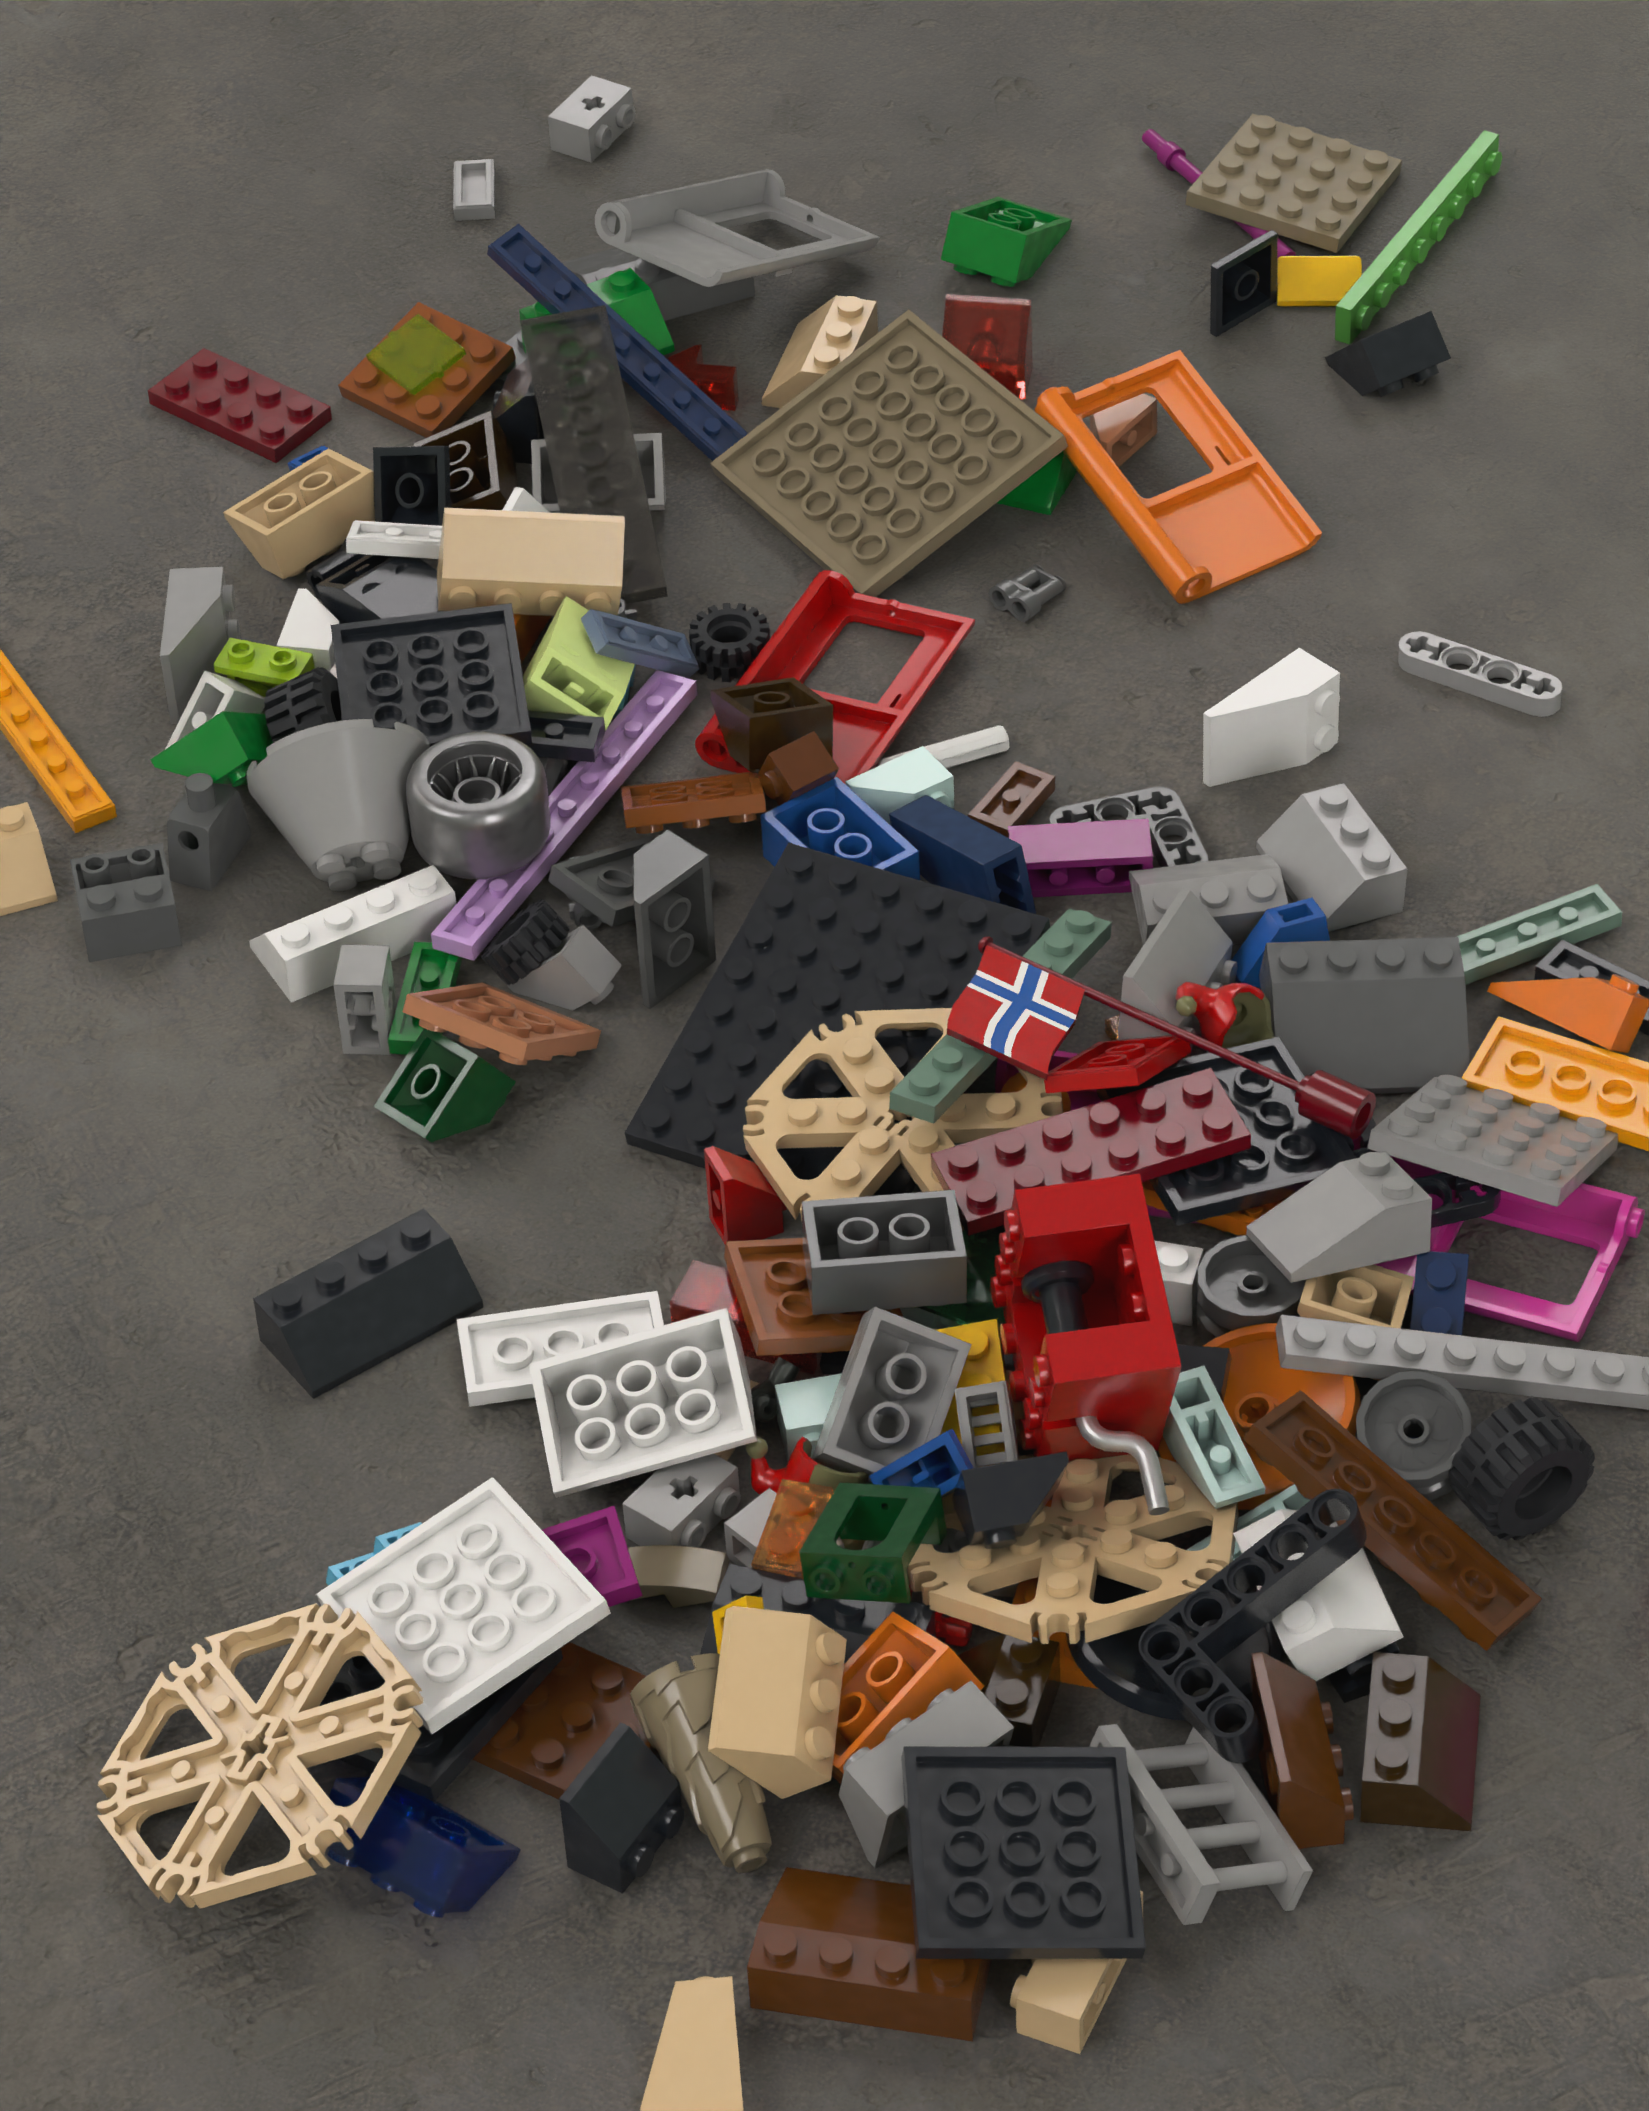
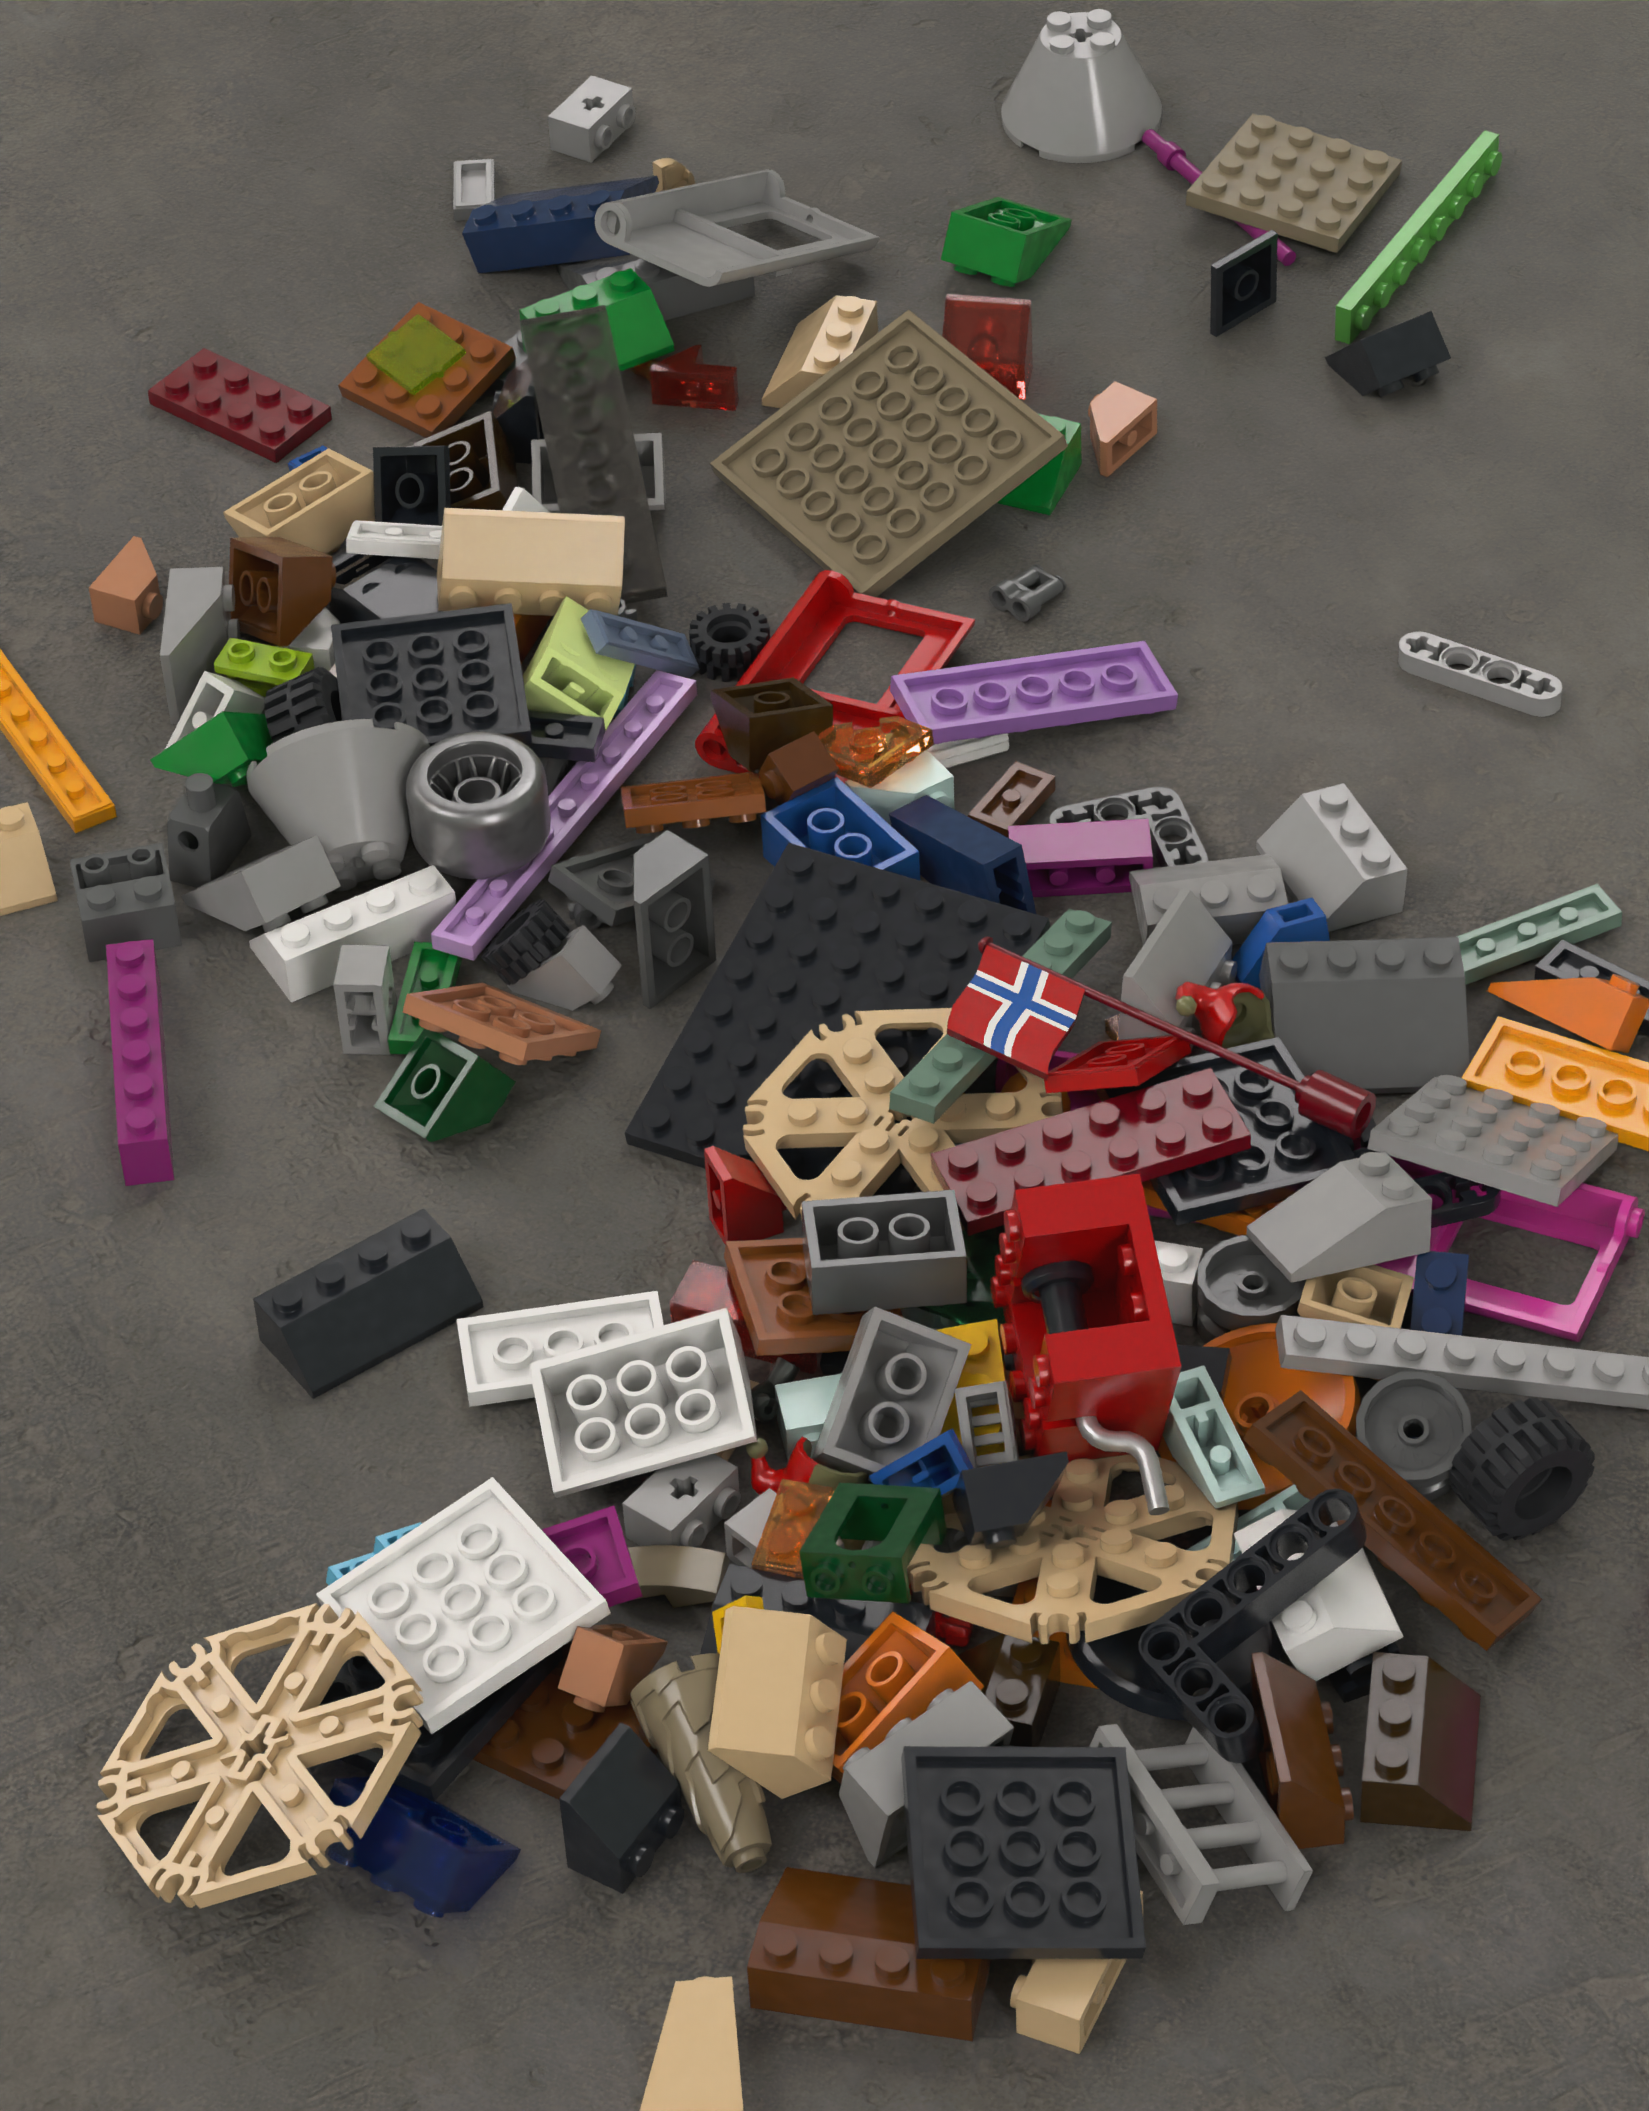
dark blue tile [487,224,748,461] -> none
orange piece [1034,350,1322,604] -> none
white slope [1203,648,1340,787] -> none
yellow slope [1277,256,1362,306] -> none
none -> nougat slope [89,536,163,635]
none -> magenta brick [106,939,174,1186]
none -> light grey slope [182,835,341,933]
none -> reddish brown slope [229,537,336,647]
none -> dark blue slope [462,176,659,274]
none -> nougat slope [558,1623,668,1712]
none -> tan tile [653,158,695,192]
none -> clear orange plate [817,716,934,788]
none -> medium lavender plate [890,641,1178,746]
none -> light grey cone [1001,9,1162,163]

